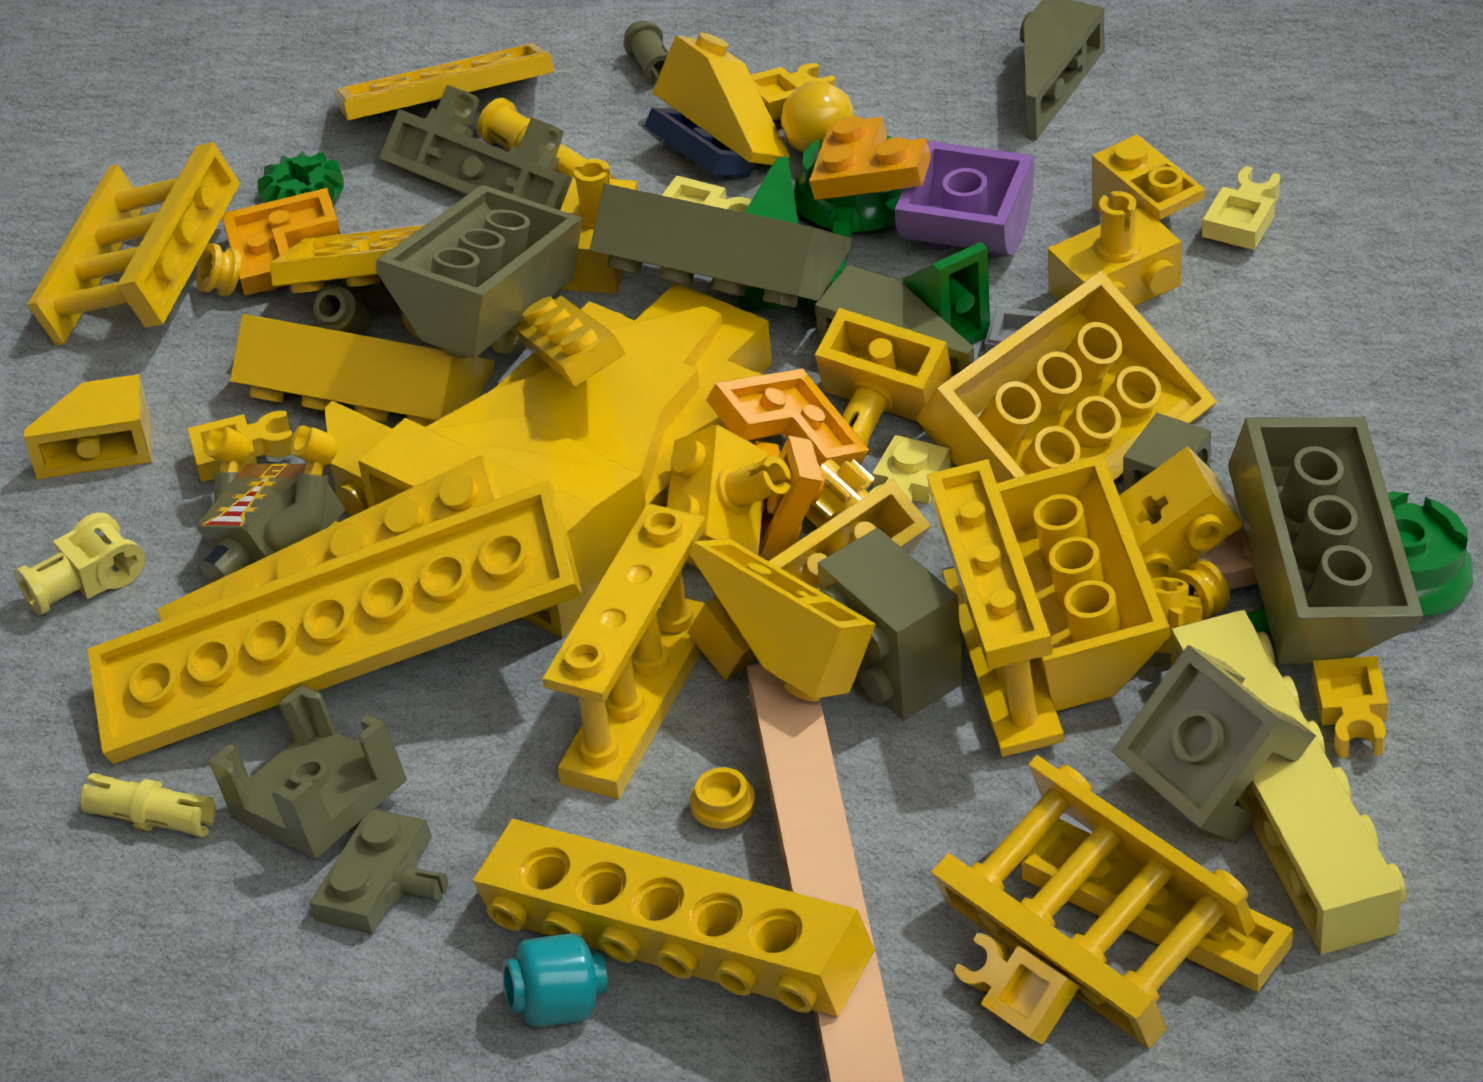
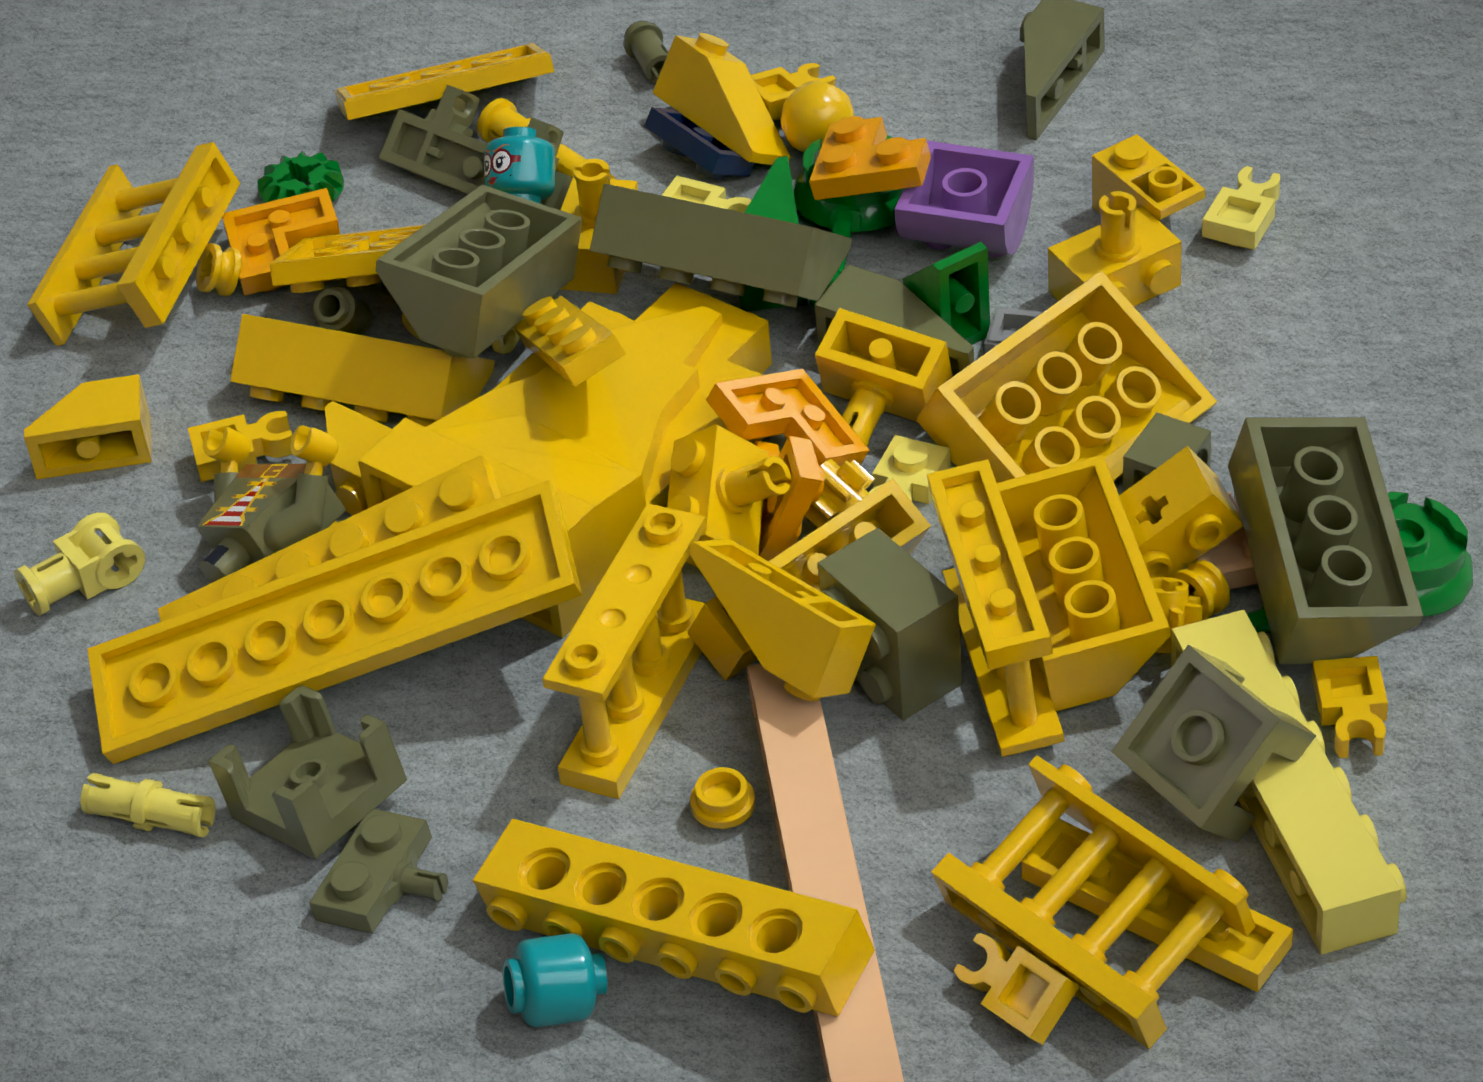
none -> teal head [484,127,555,204]

